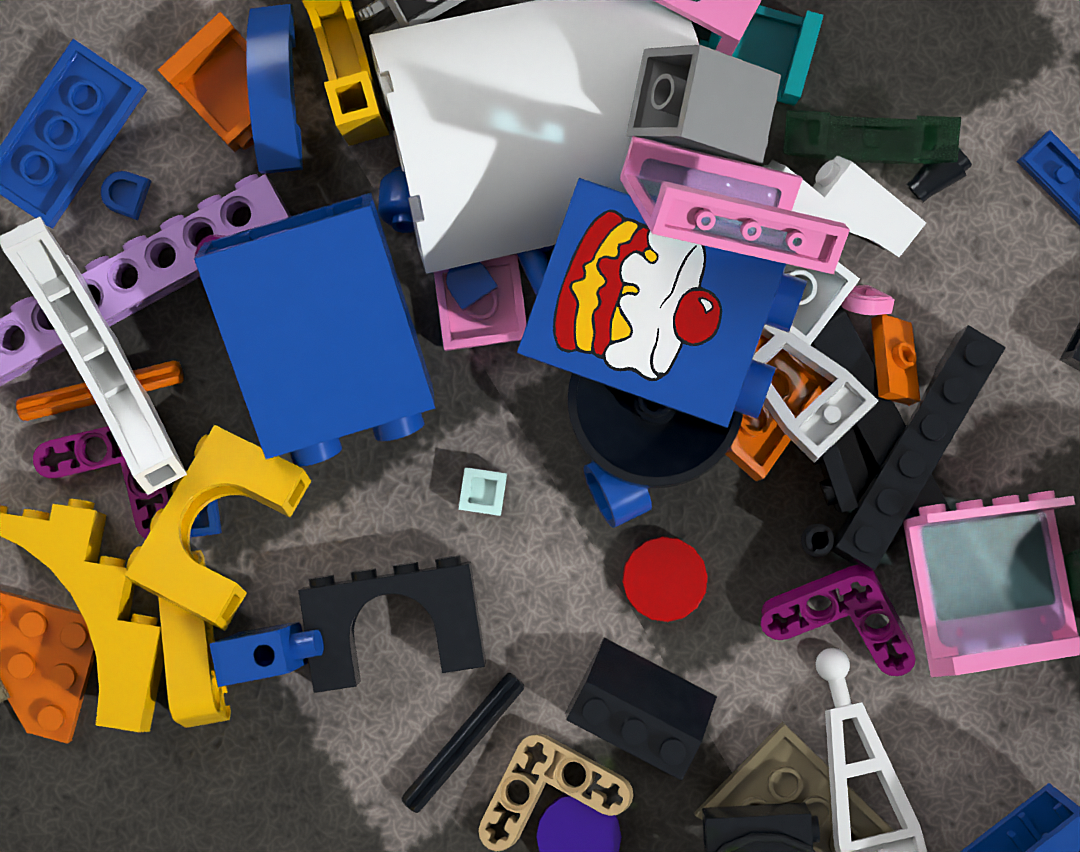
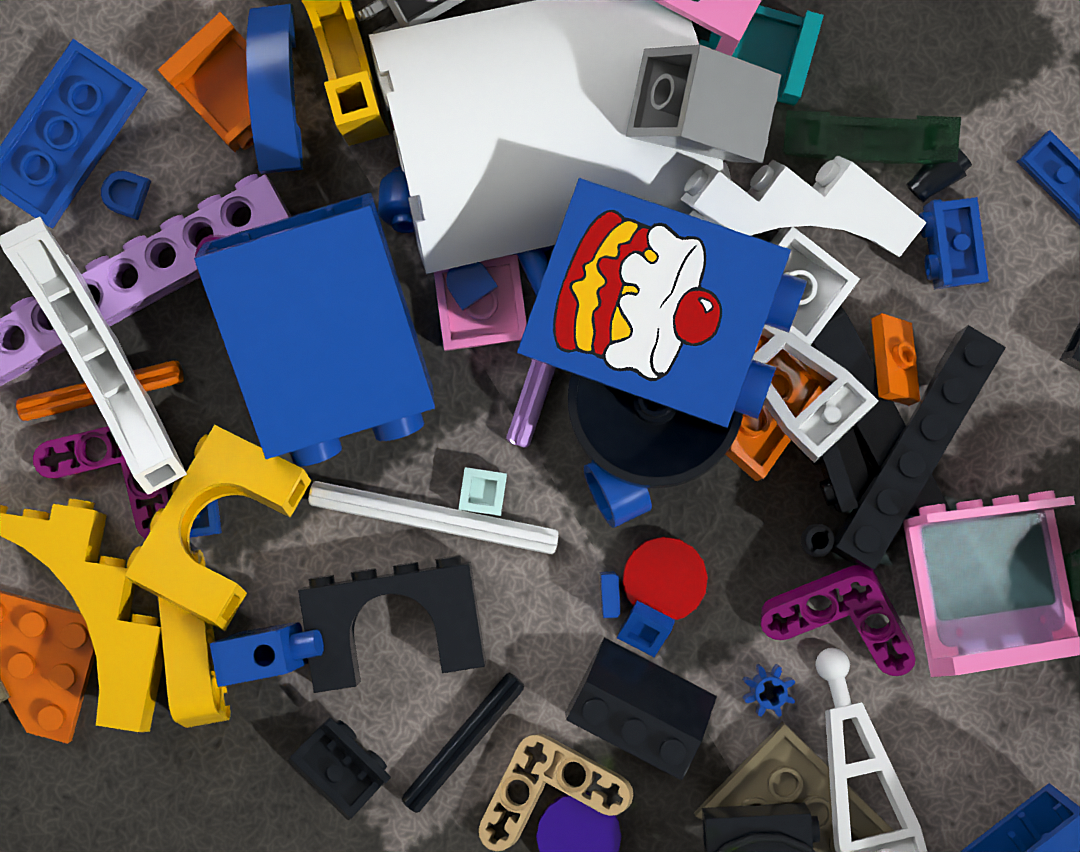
bright pink panel [620,136,850,274] -> none
bright pink tile [841,285,895,315] -> none
none -> black bracket [287,718,391,820]
none -> white axle [308,481,559,554]
none -> lavender axle [506,359,555,448]
none -> blue tile [600,571,620,618]
none -> blue tile [617,600,675,657]
none -> blue gear [742,664,795,717]
none -> blue bracket [919,197,989,290]

